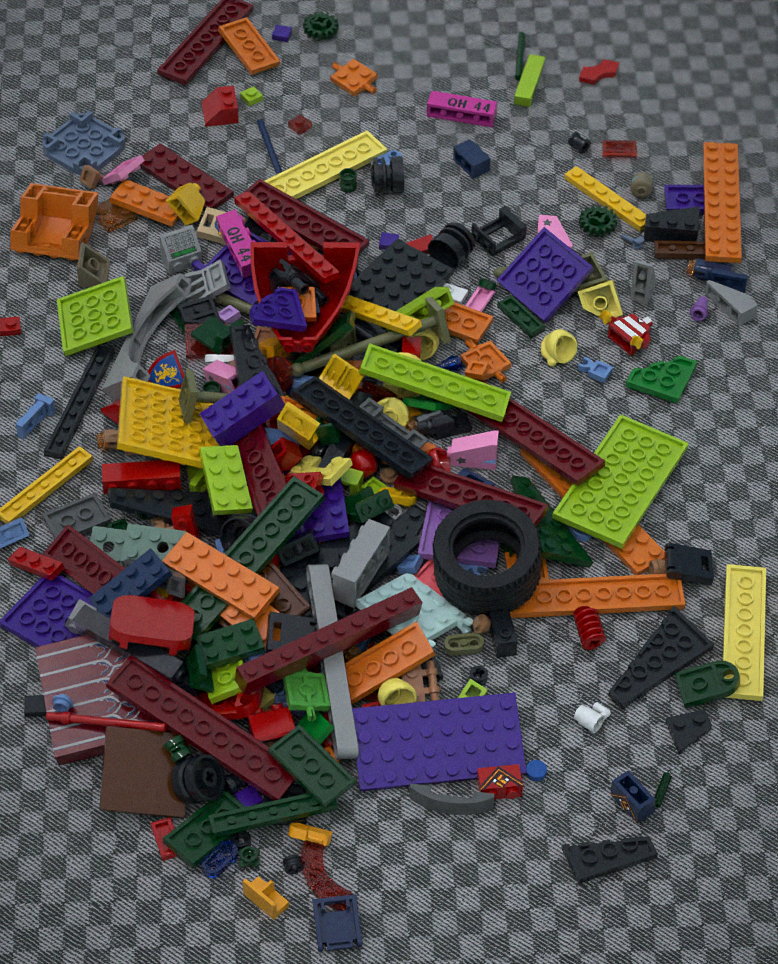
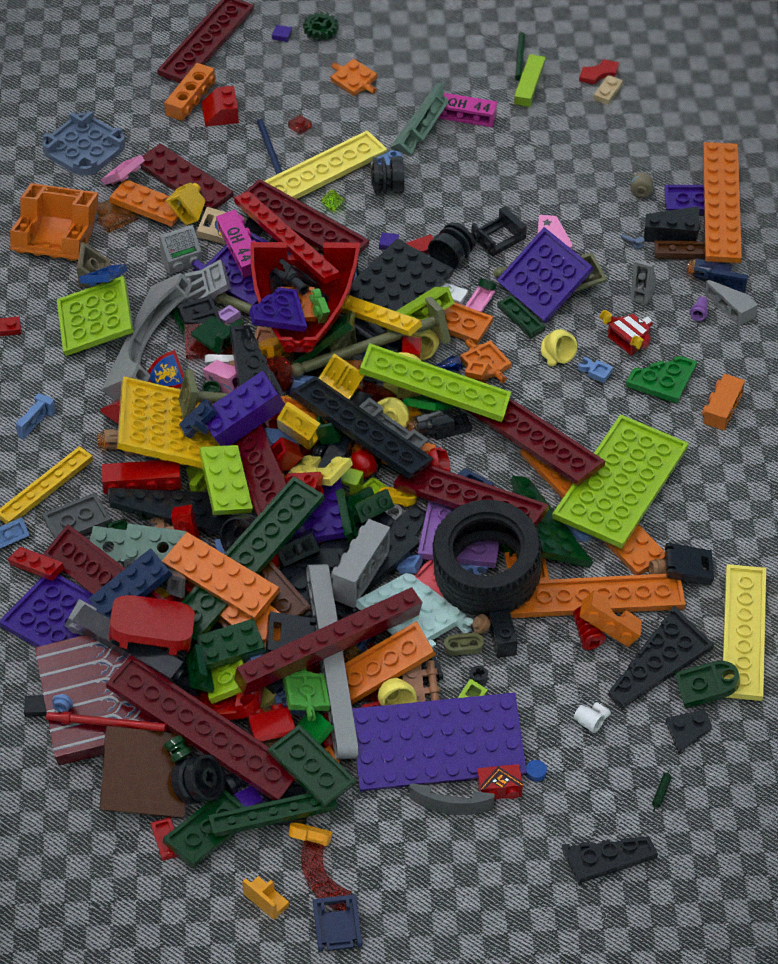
black tile [43,345,115,460] -> none
medium nougat tile [79,165,103,189] -> none
clear blue plate [201,841,238,878] -> none
orange plate [218,17,280,75] -> none
black bush [232,831,251,852] -> none
dark green plate [238,846,260,868] -> none
lime plate [240,86,263,107] -> none
black bush [283,855,304,874] -> none
dark green wheel [340,168,357,193] -> none
medium nougat plate [380,467,399,485] -> none
bright pink slope [447,430,499,470] -> none
dark blue brick [453,139,491,179] -> none
yellow plate [564,166,646,232] -> none
black bush [568,132,591,153] -> none
light yellow slope [578,279,623,317] -> none
dark green gear [579,205,617,237] -> none
clear red plate [602,140,637,157] -> none
dark blue brick [610,770,656,823] -> none
none -> blue wing [79,264,127,286]
none -> orange brick [164,63,216,121]
none -> dark blue plate [179,398,217,439]
none -> bright green plate [309,288,330,324]
none -> clear neon green tile [320,189,345,212]
none -> dark green tile [336,488,358,543]
none -> sand green wedge [390,81,448,155]
none -> orange arch [580,590,642,647]
none -> tan plate [593,75,623,105]
none -> orange brick [702,373,745,431]

